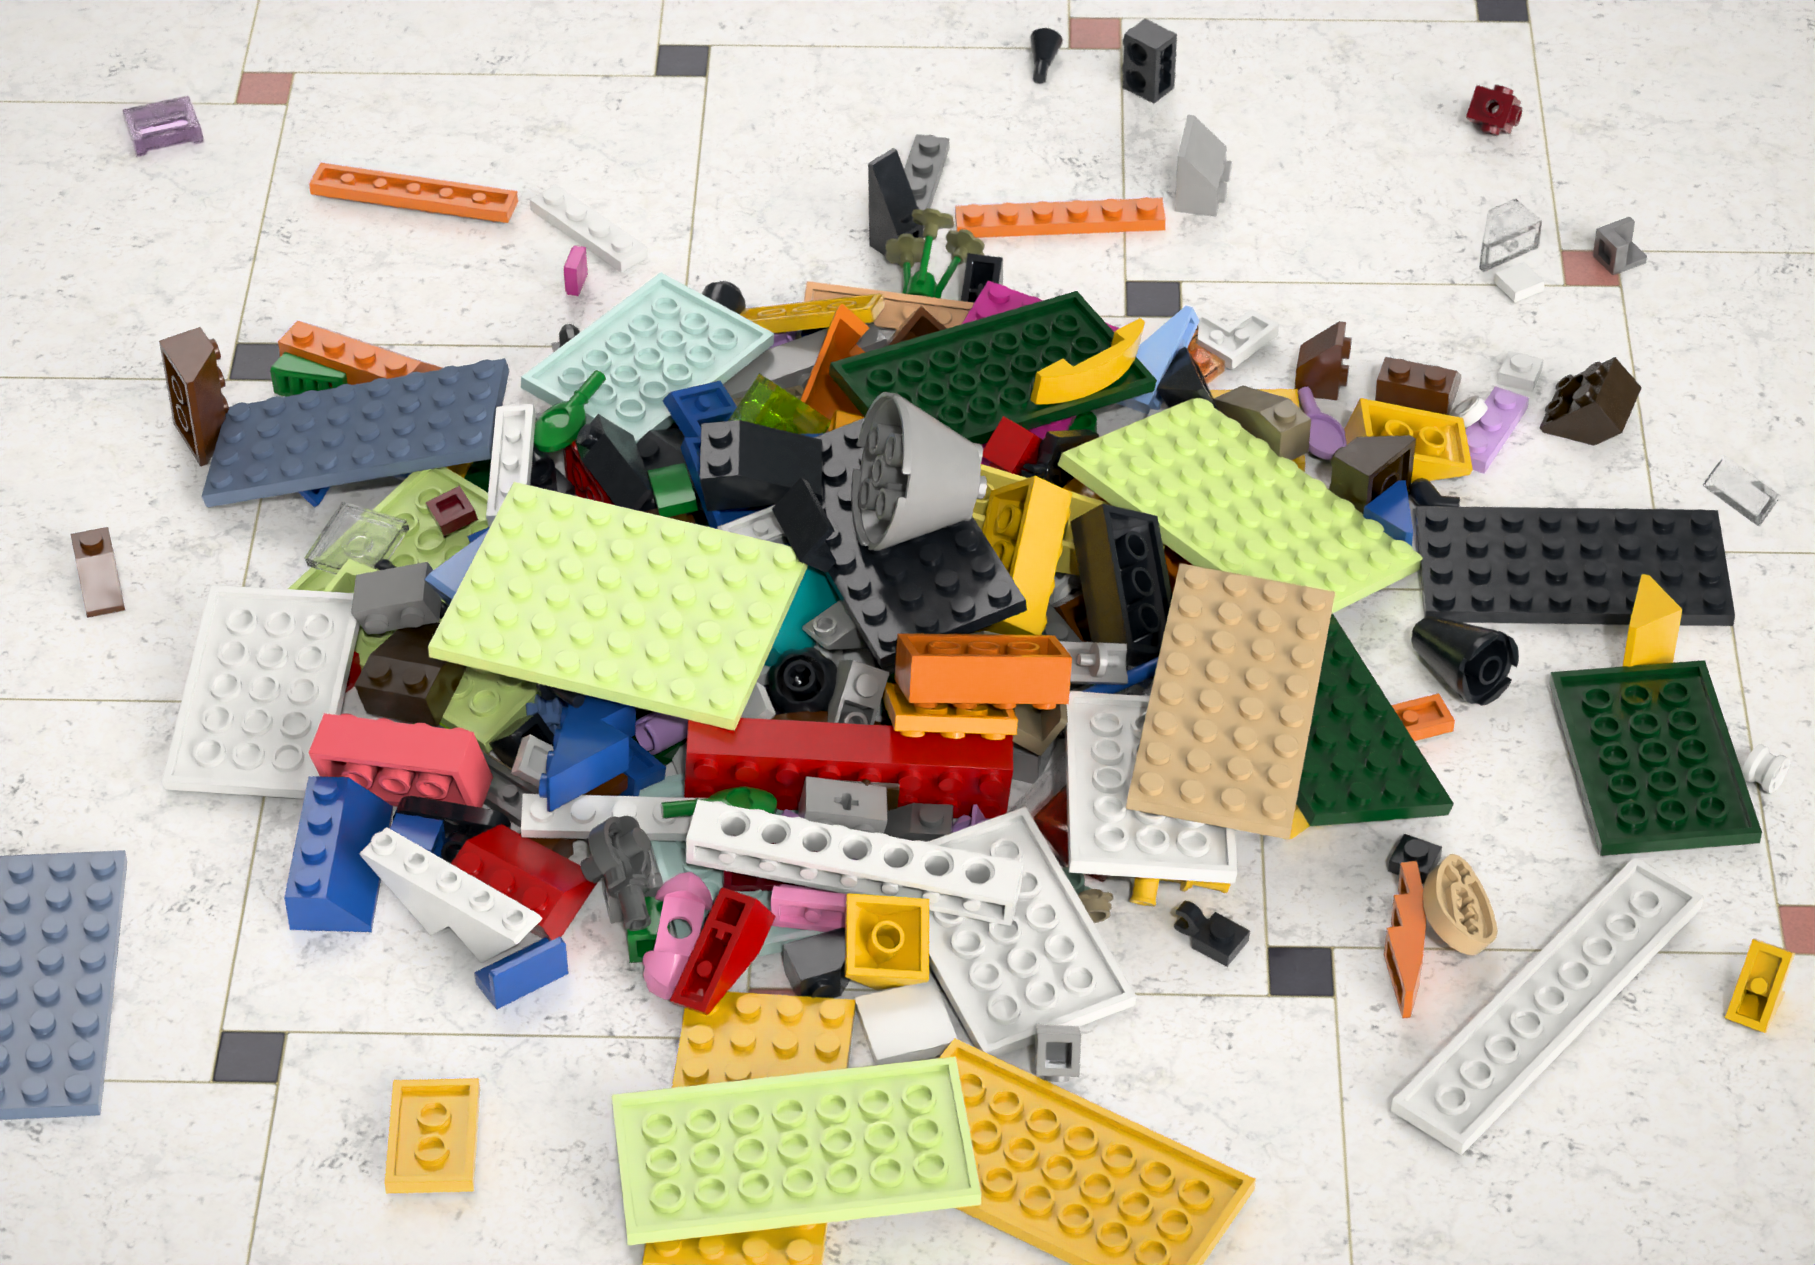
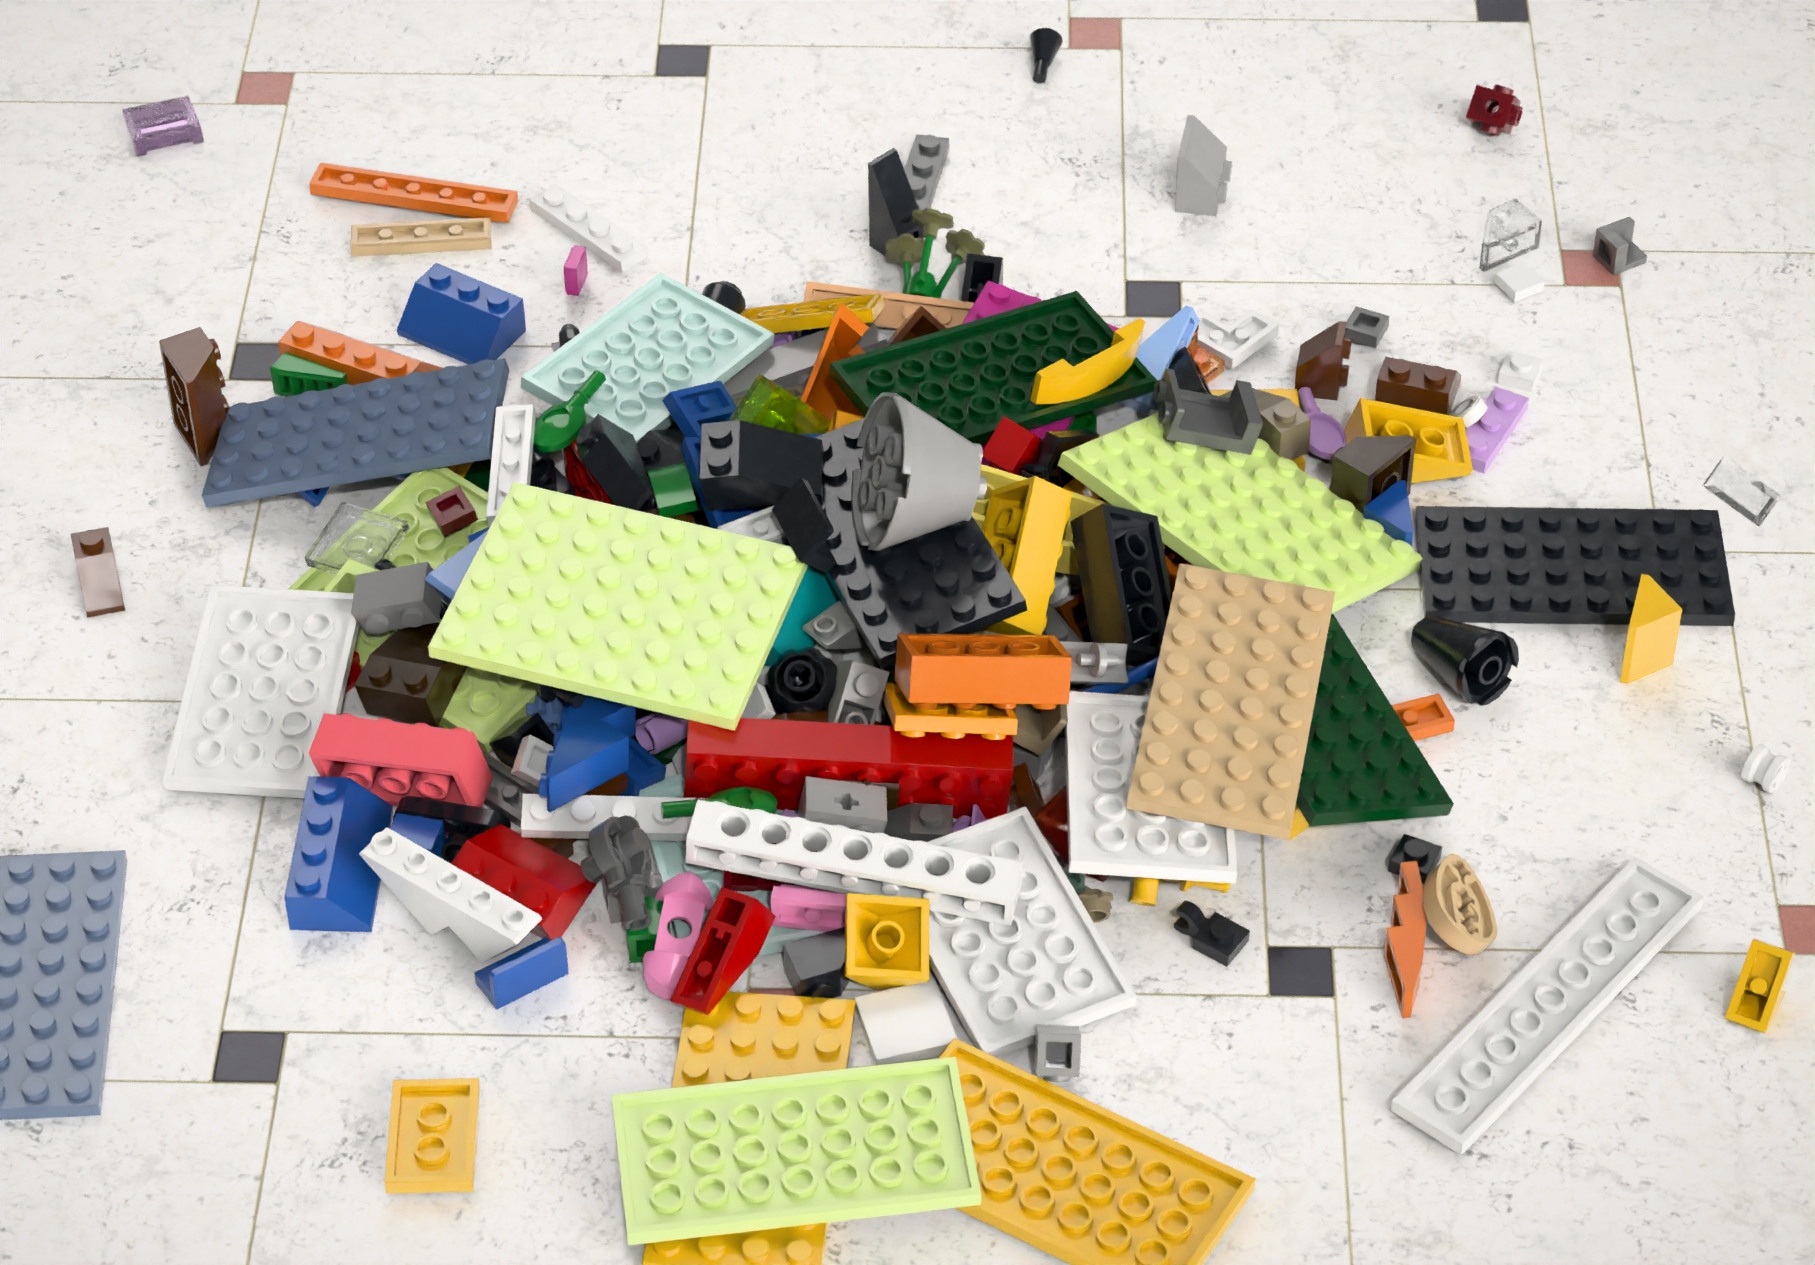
orange plate [955,197,1166,238] -> none
black brick [1122,18,1177,104] -> none
black arm [1409,478,1460,507] -> none
dark brown slope [1539,357,1642,446] -> none
dark green plate [1549,660,1762,856] -> none
none -> tan tile [350,217,492,257]
none -> blue slope [397,263,526,365]
none -> reddish brown plate [1010,762,1047,820]
none -> dark grey panel [1153,368,1263,455]
none -> dark grey plate [1345,306,1390,348]

